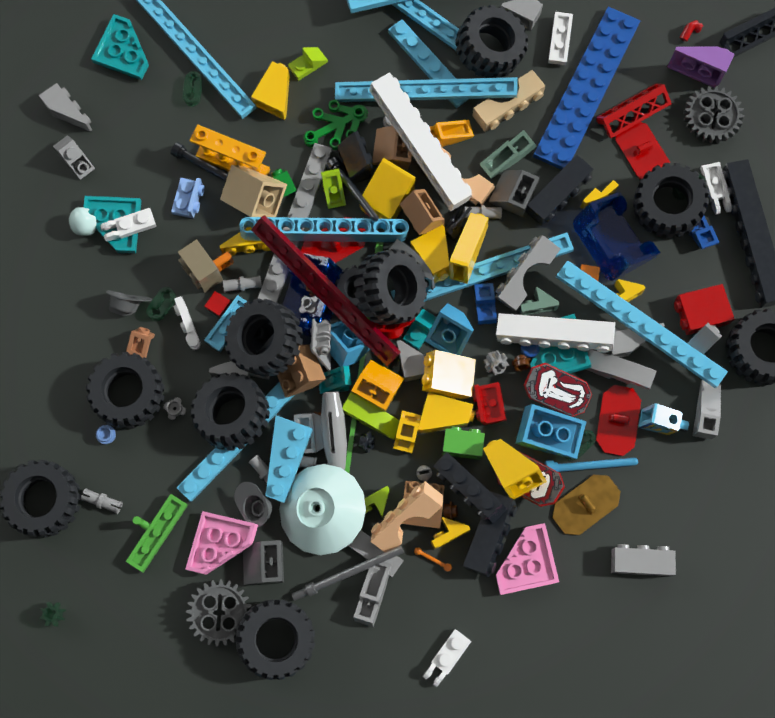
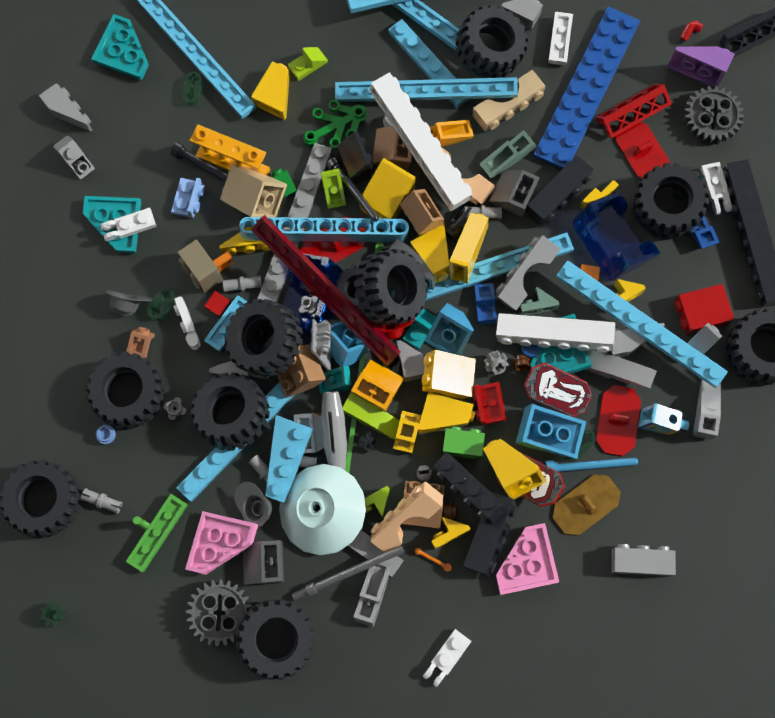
light aqua hair [69,207,96,236] -> none

